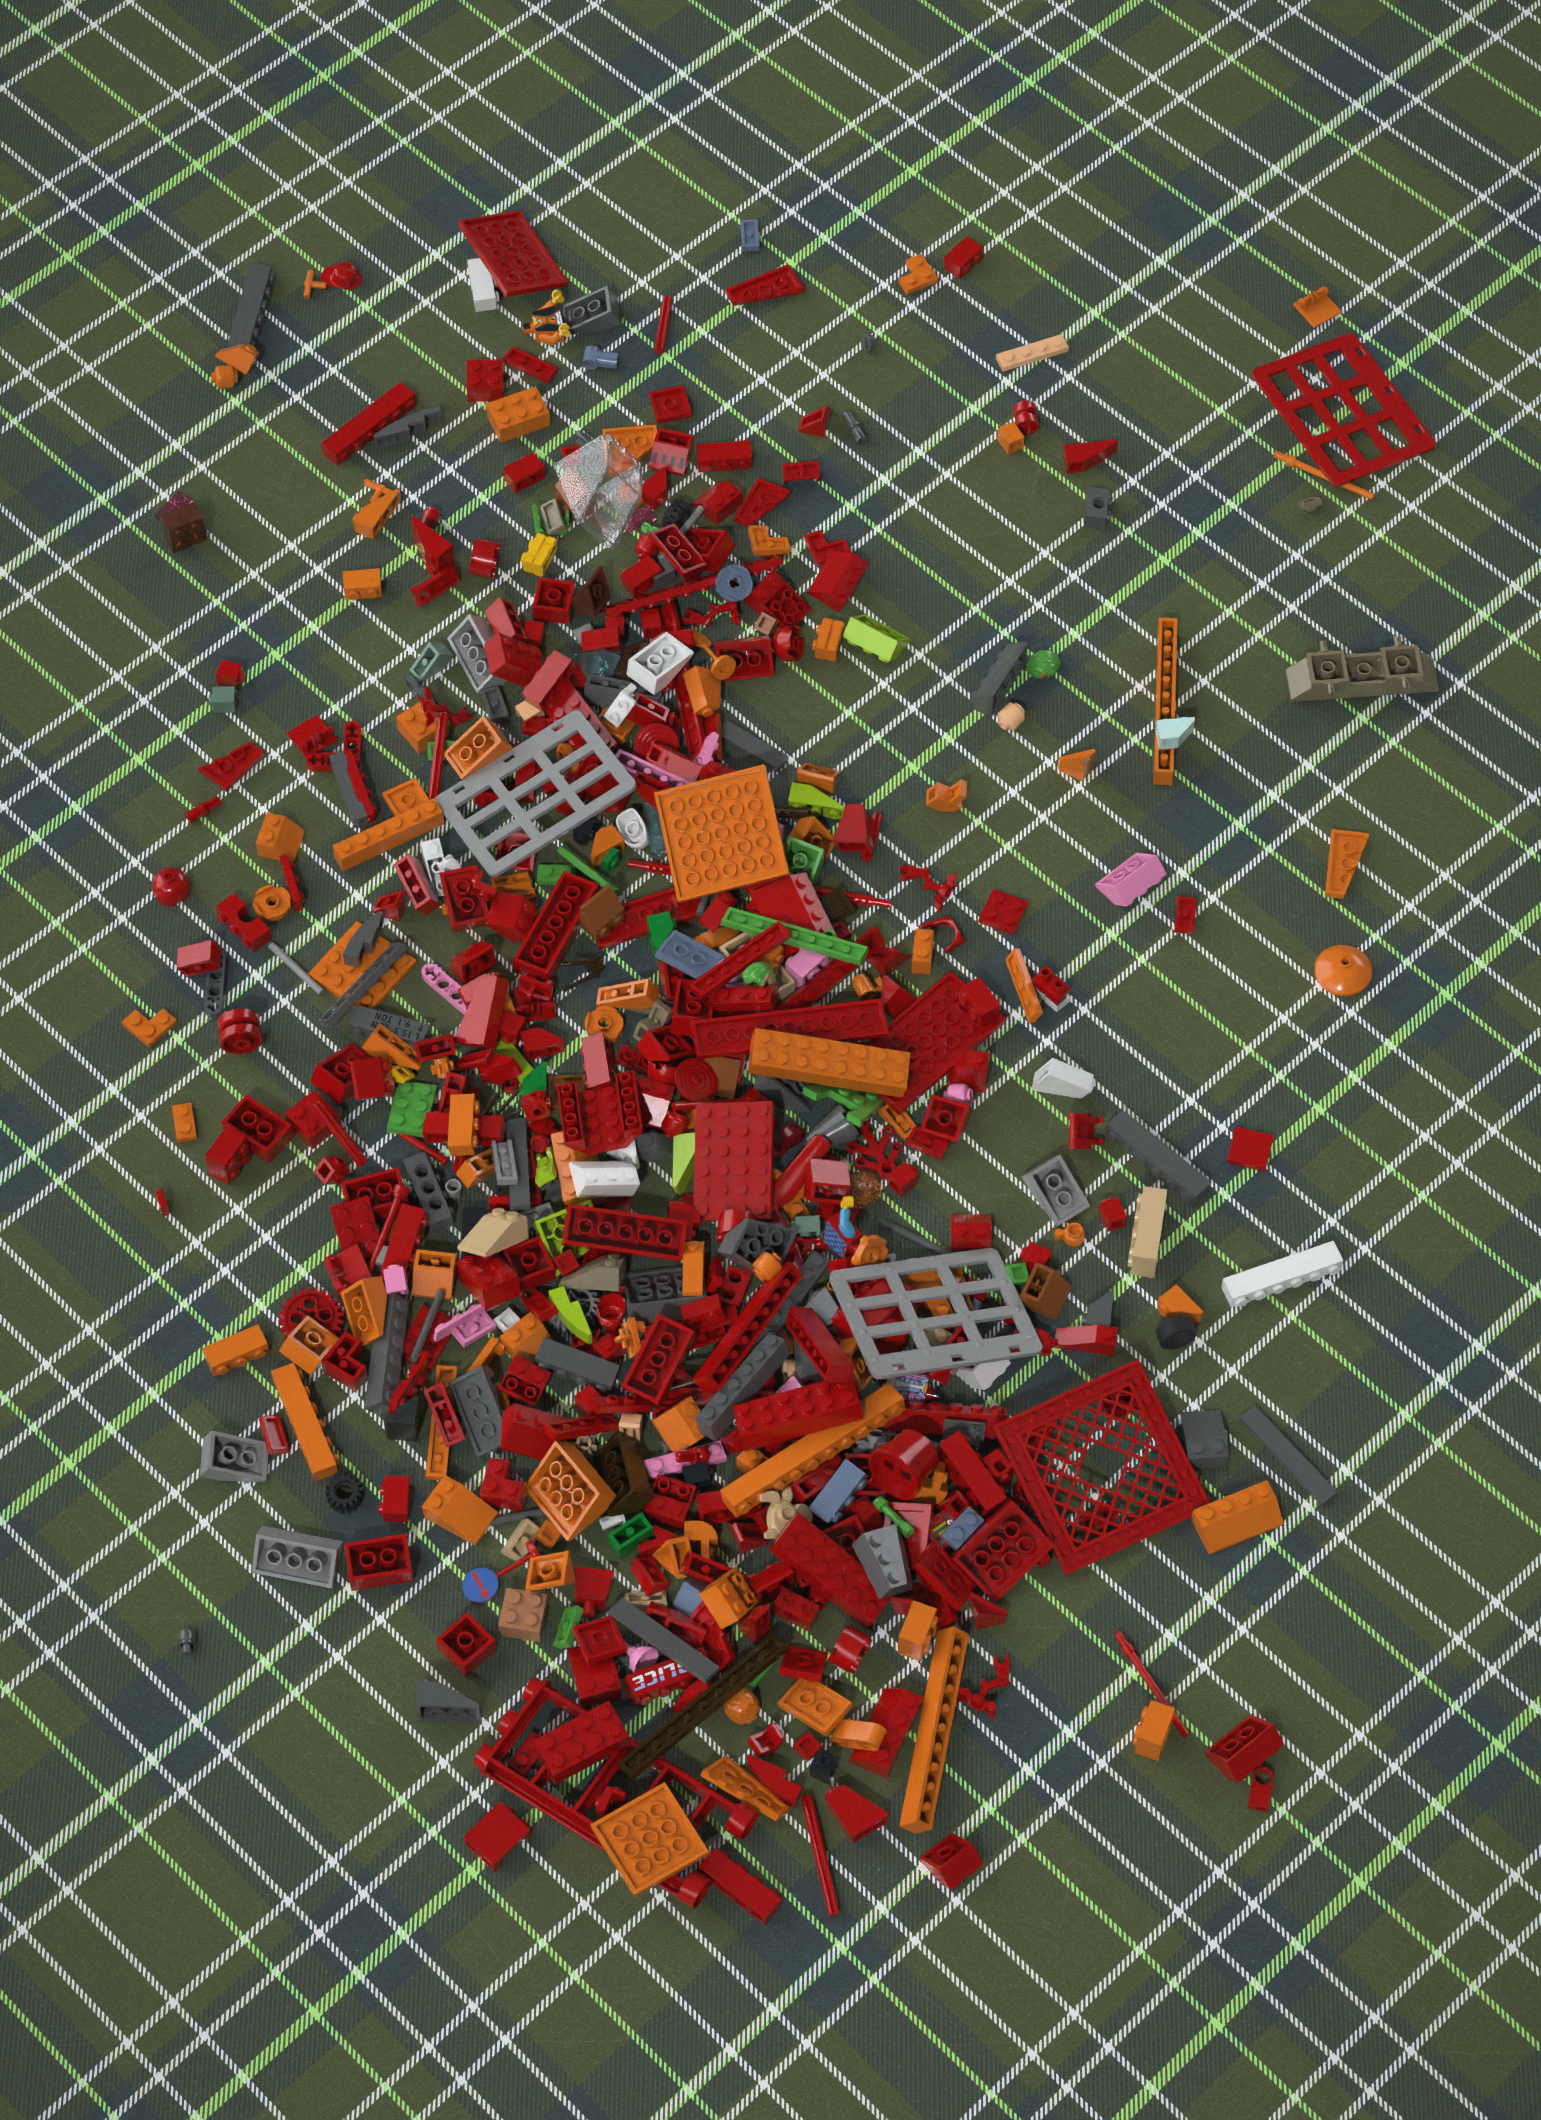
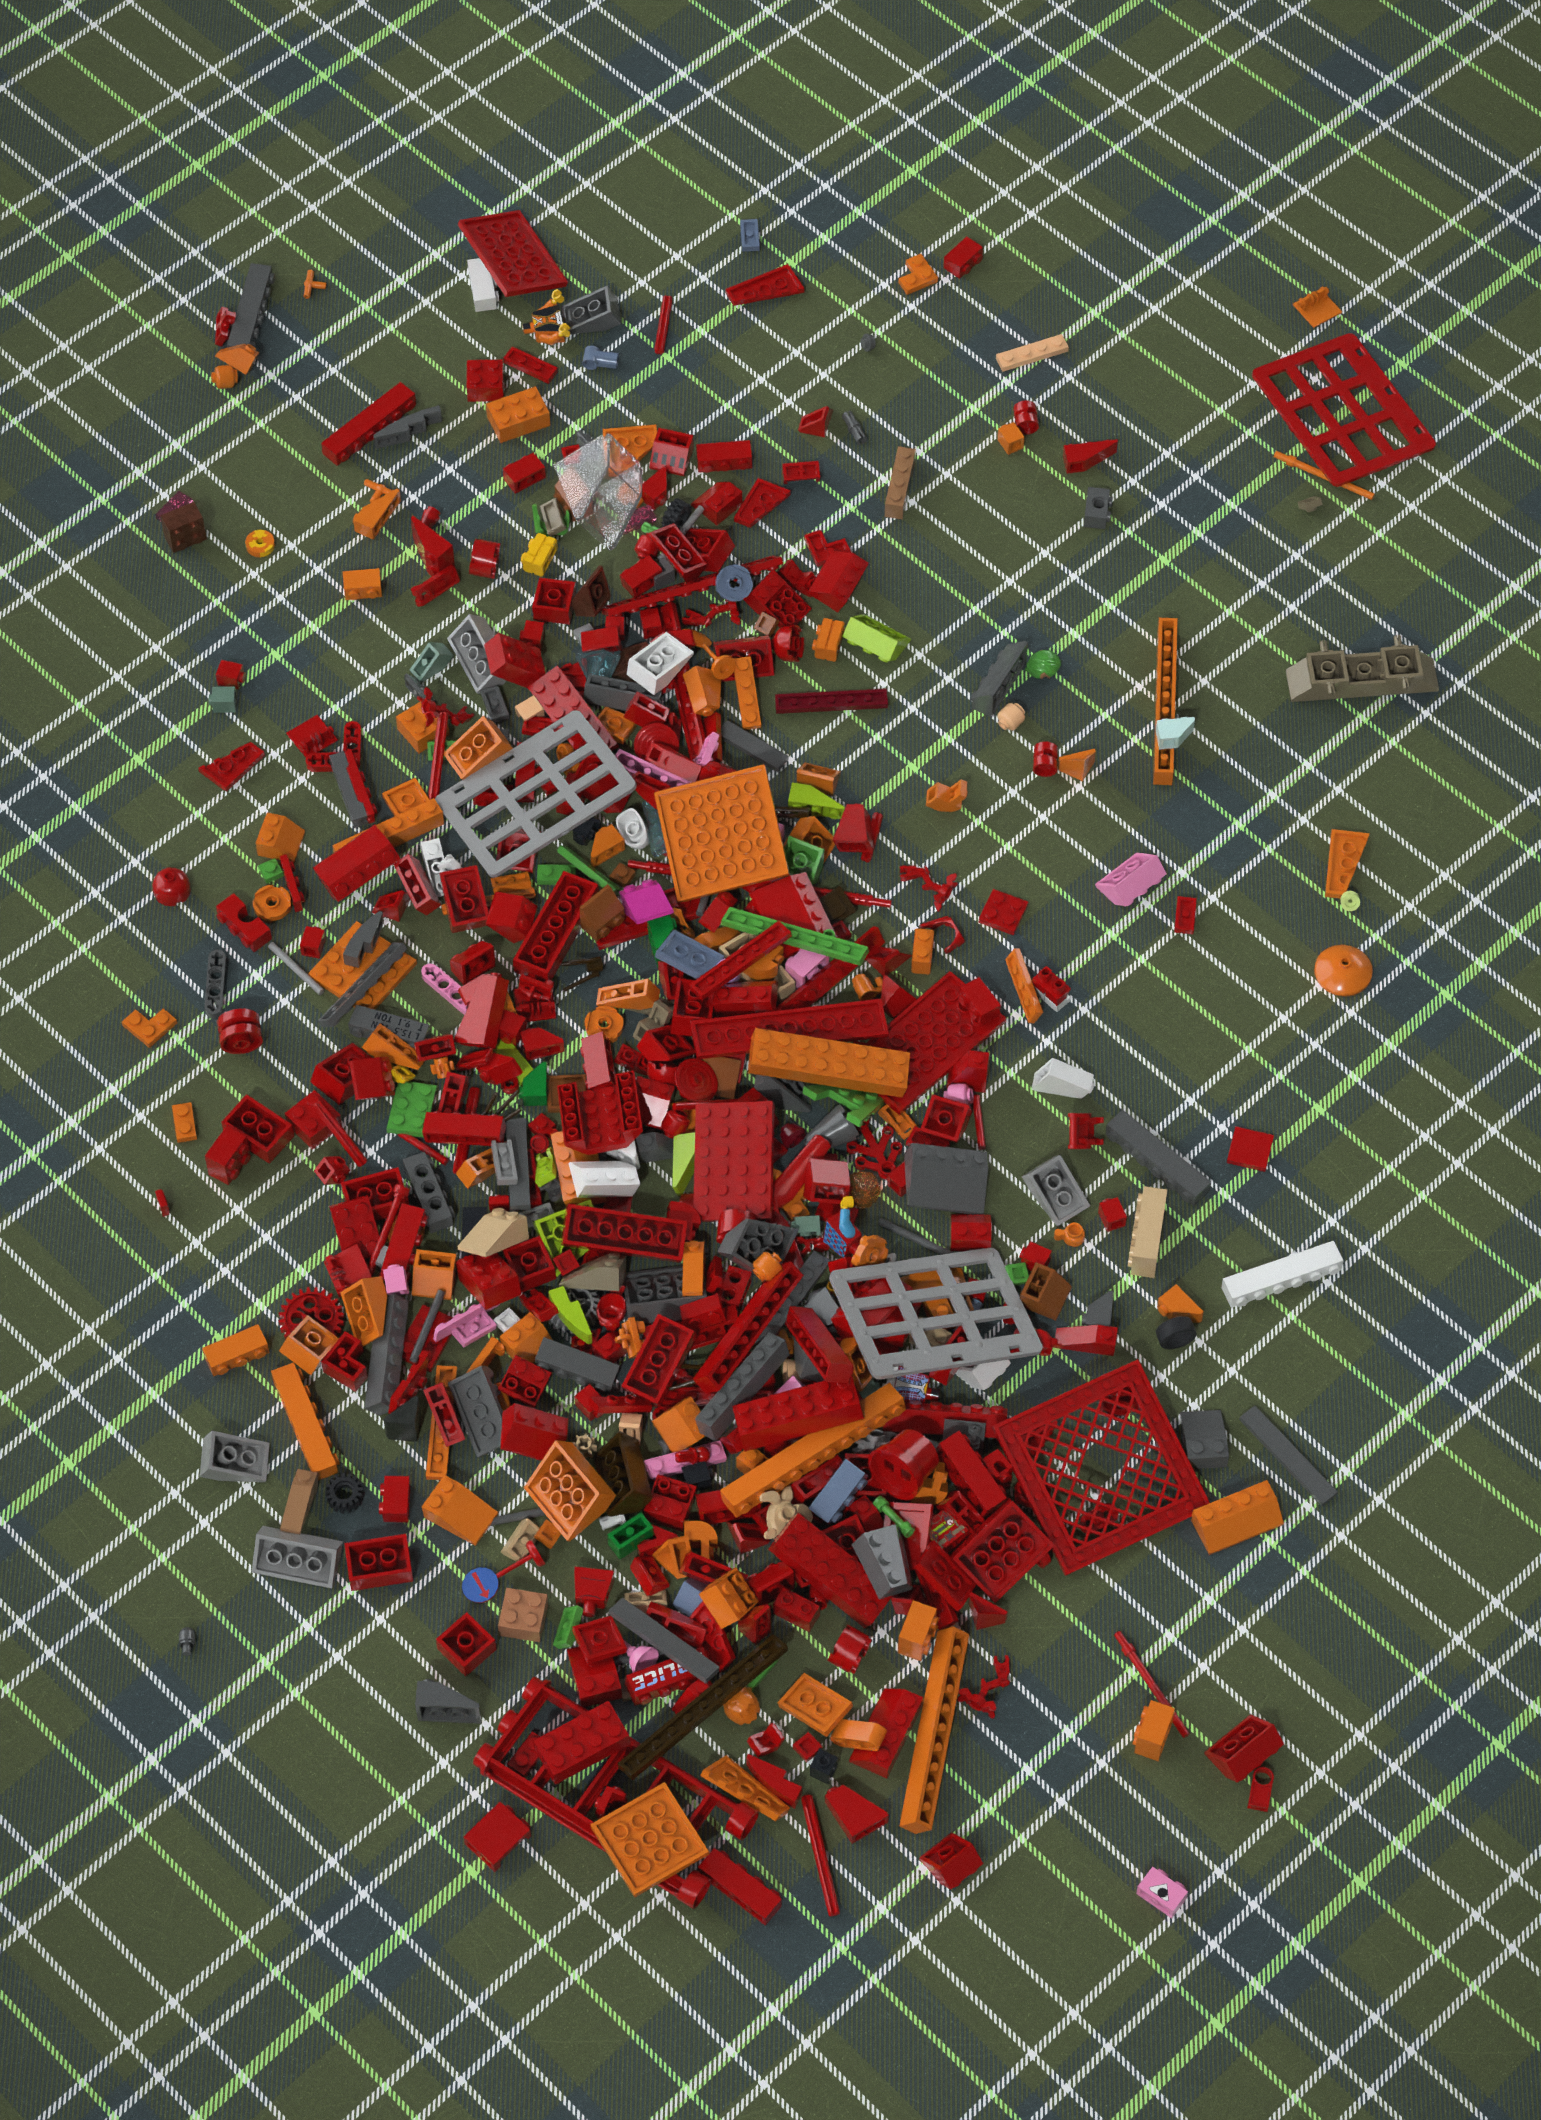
red brick [176,940,221,977] -> none
red axle [184,796,222,823] -> none
red tile [259,1415,290,1455] -> none
red piece [320,261,362,290] -> none
light grey hose [445,1179,462,1199] -> none
orange brick [448,1094,480,1156] -> none
red bracket [470,870,497,901] -> none
red brick [479,1458,528,1511] -> none
brick [485,597,528,643] -> none
brick [522,650,576,712] -> none
red brick [522,1090,553,1122] -> none
orange slope [525,1551,576,1592] -> none
red plate [543,1413,620,1441] -> none
green plate [602,847,620,874] -> none
white bracket [604,683,637,728] -> none
red plate [648,385,692,424] -> none
bright green hair [742,962,777,987] -> none
orange plate [748,525,790,556] -> none
red plate [779,1645,828,1682] -> none
sand blue plate [941,1506,984,1551] -> none
none -> red hinge [215,307,236,347]
none -> piece [245,530,275,558]
none -> bright green plate [258,858,284,884]
none -> medium nougat slope [280,1469,318,1534]
none -> red brick [300,926,326,959]
none -> red slope [313,824,401,902]
none -> dark orange plate [609,863,636,888]
none -> dark pink slope [619,879,674,924]
none -> orange piece [670,908,695,939]
none -> orange plate [734,656,761,730]
none -> dark red plate [775,689,888,714]
none -> red slope [778,559,816,598]
none -> medium nougat arch [885,446,916,520]
none -> dark grey slope [904,1143,988,1214]
none -> red bar [973,1095,986,1150]
none -> red wheel [1033,742,1058,777]
none -> bright pink brick [1136,1867,1188,1919]
none -> yellowish green tile [1340,891,1360,911]

